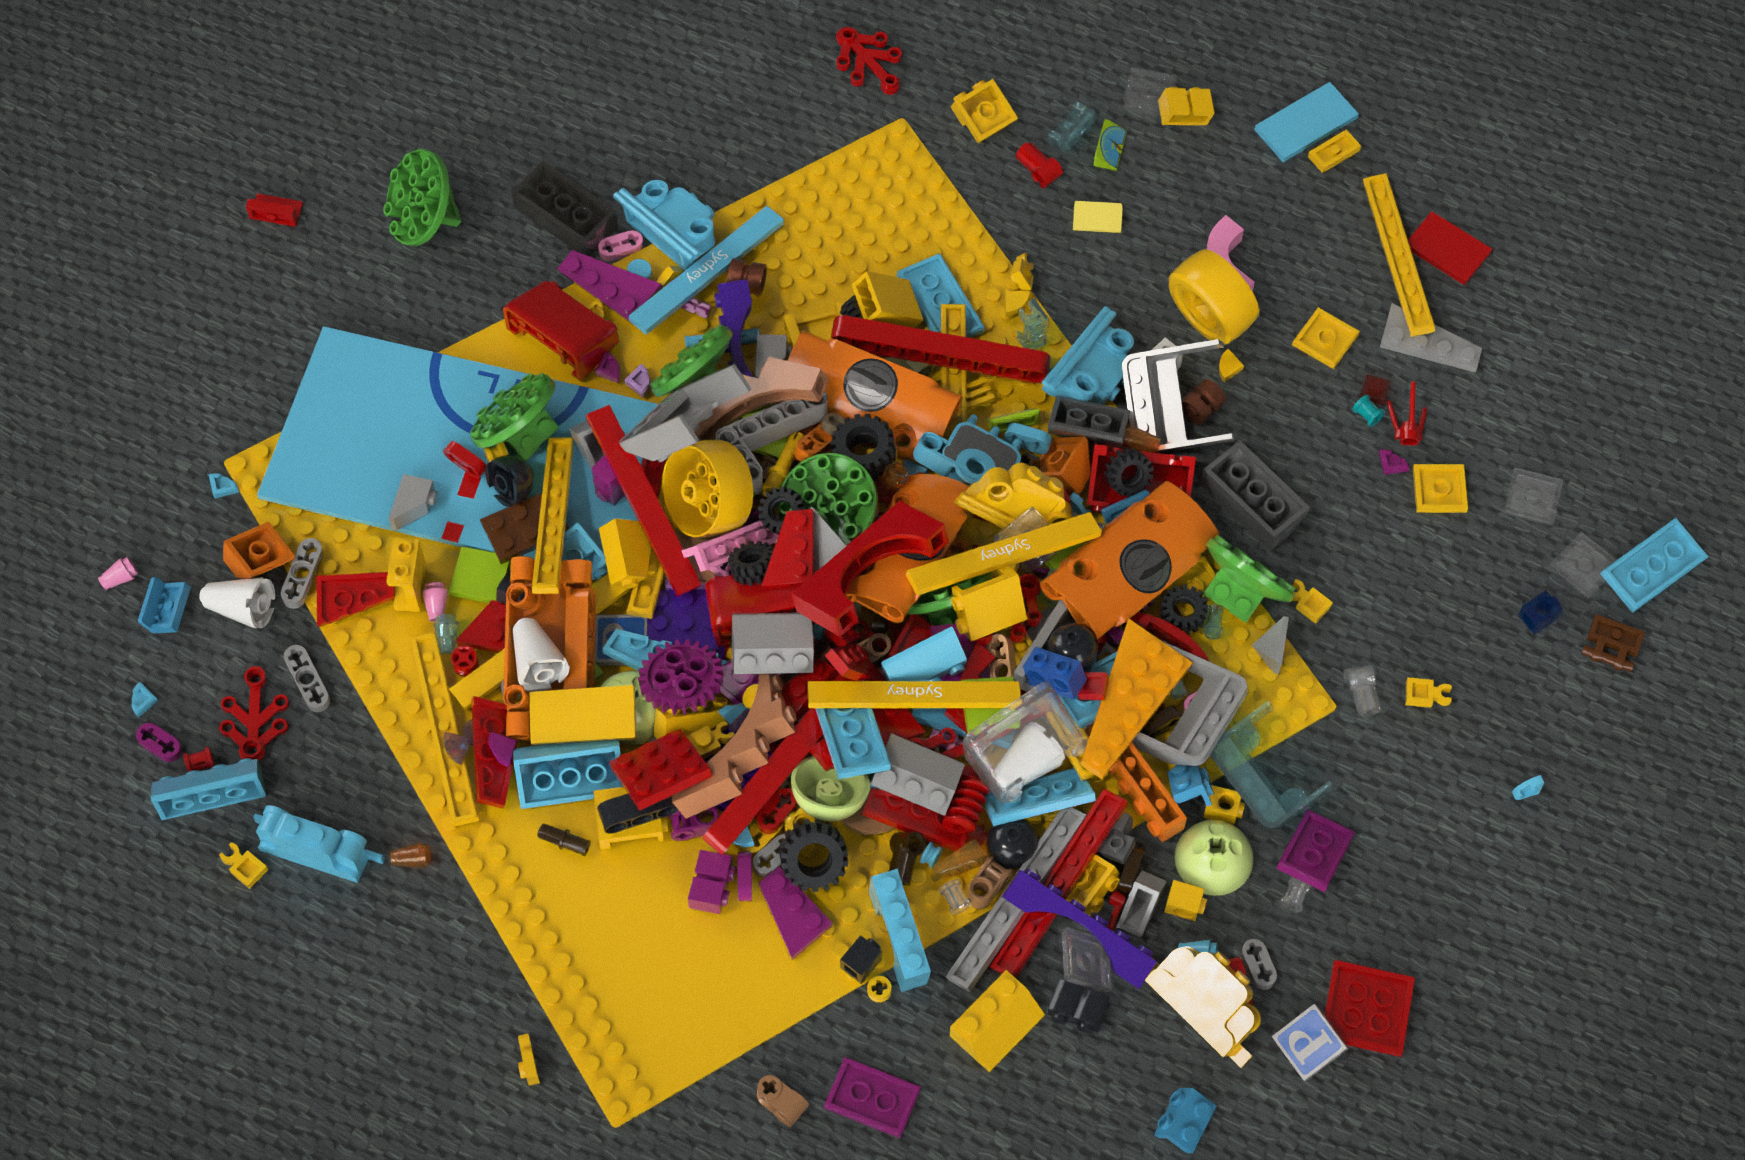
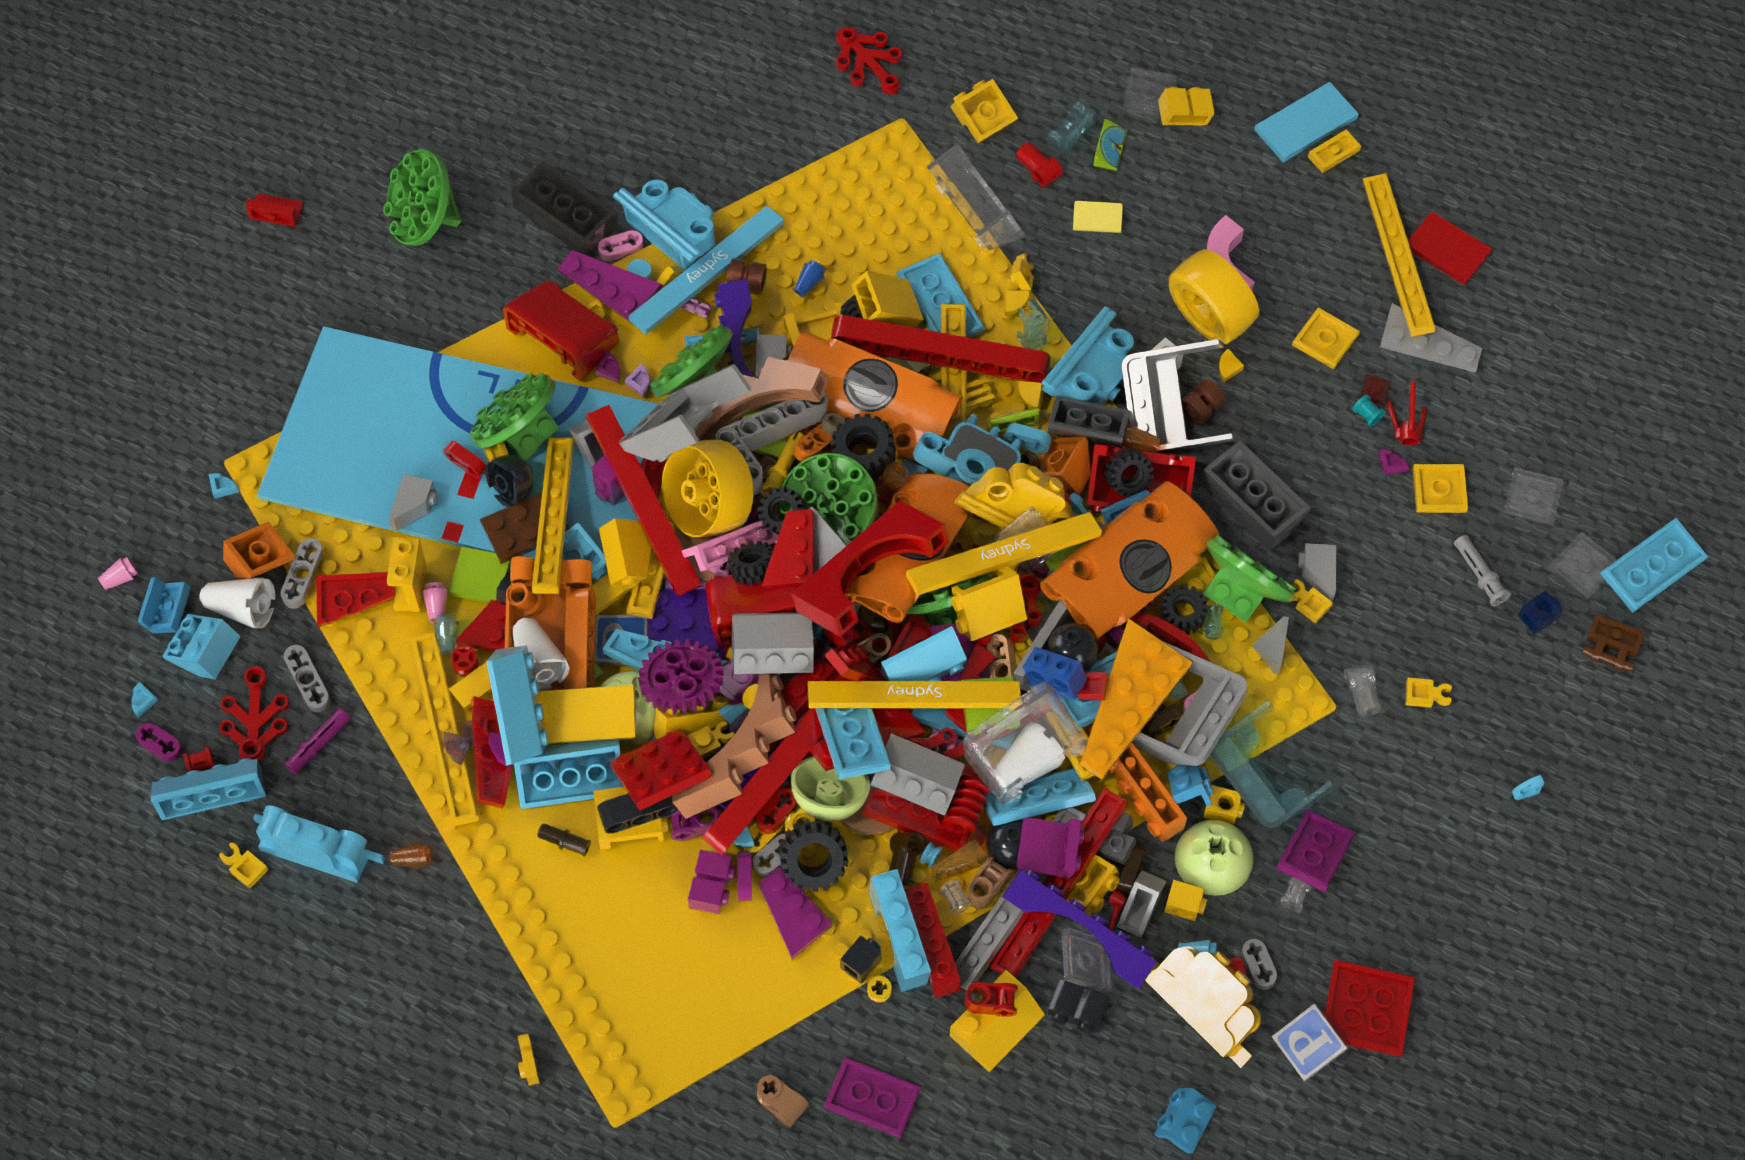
none -> medium azure slope [162,614,241,679]
none -> magenta pin [284,708,351,775]
none -> medium azure slope [486,645,549,765]
none -> blue cone [793,260,826,298]
none -> red brick [904,882,961,998]
none -> clear windscreen [927,143,1025,250]
none -> red piece [964,982,1018,1017]
none -> magenta bracket [1017,818,1084,879]
none -> yellow tile [1019,381,1044,409]
none -> light grey slope [1298,543,1336,601]
none -> light grey pin [1454,535,1511,607]

